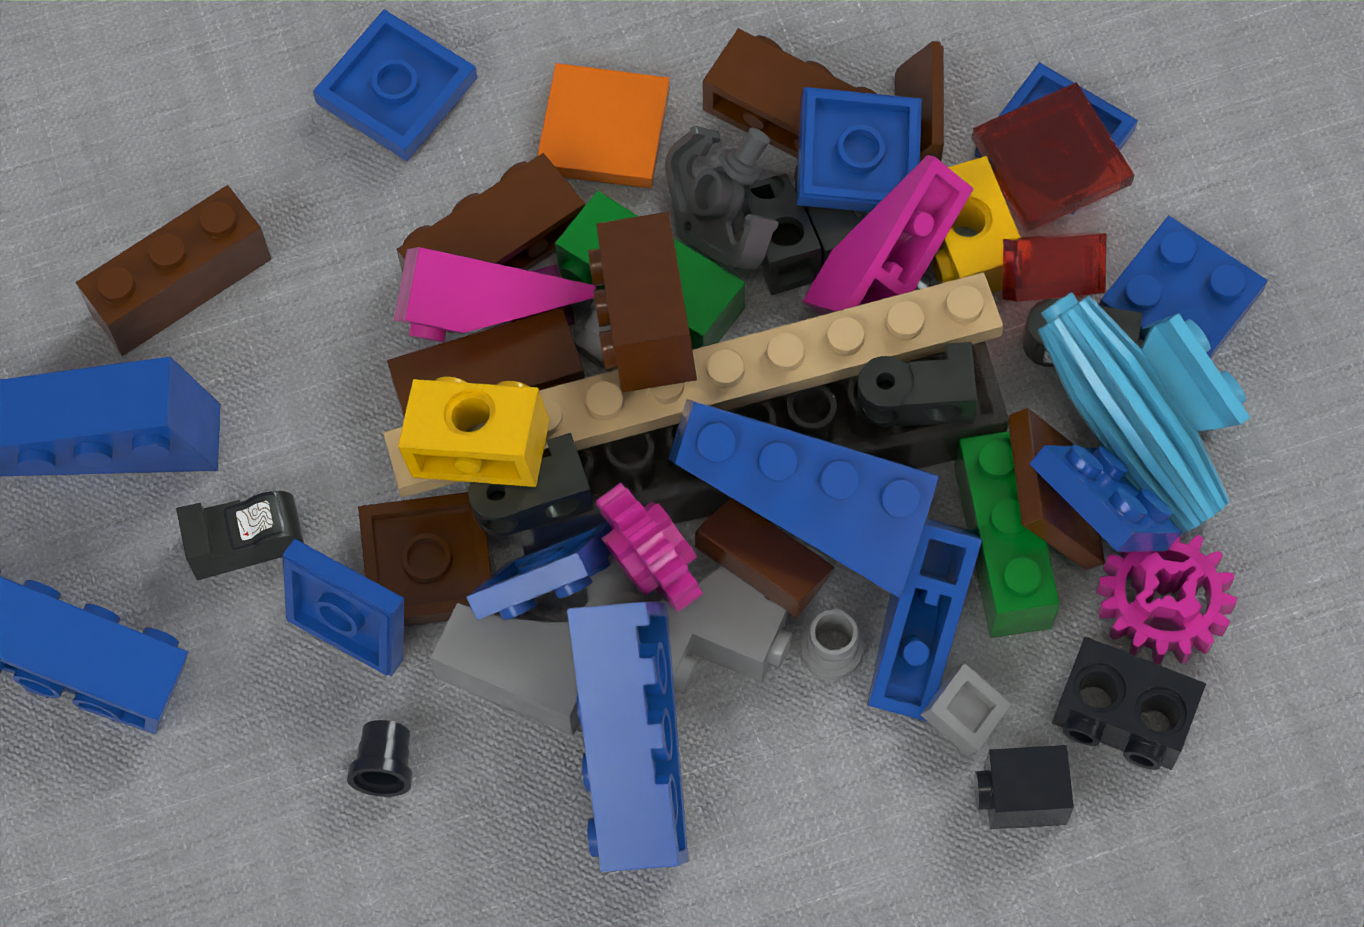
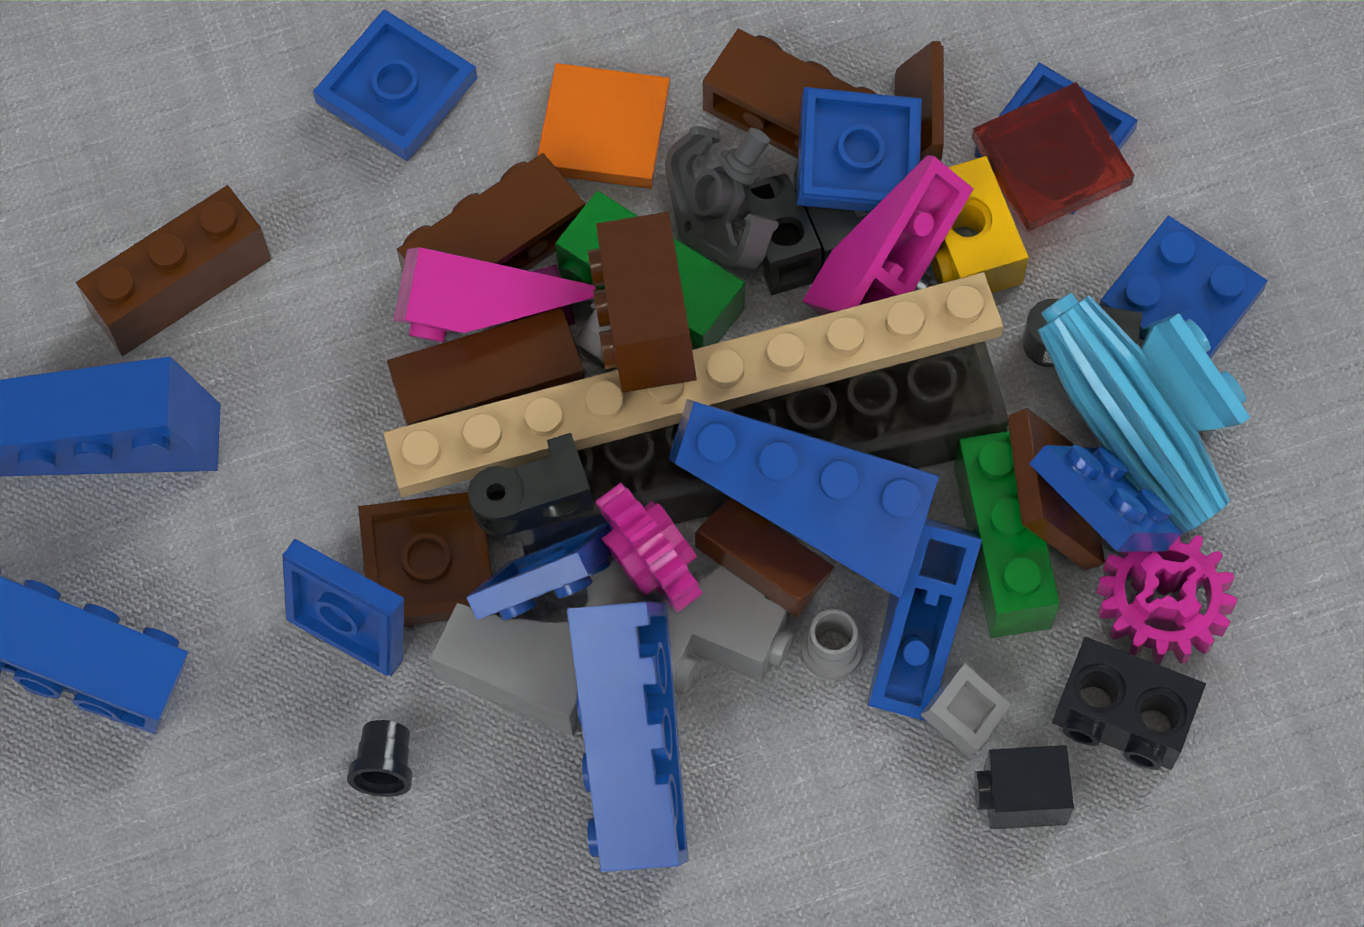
pearl dark grey leg [176,491,304,581] -> none
yellow brick [398,377,550,487] -> none
pearl dark grey leg [857,342,977,427] -> none
clear red tile [1002,232,1107,302] -> none

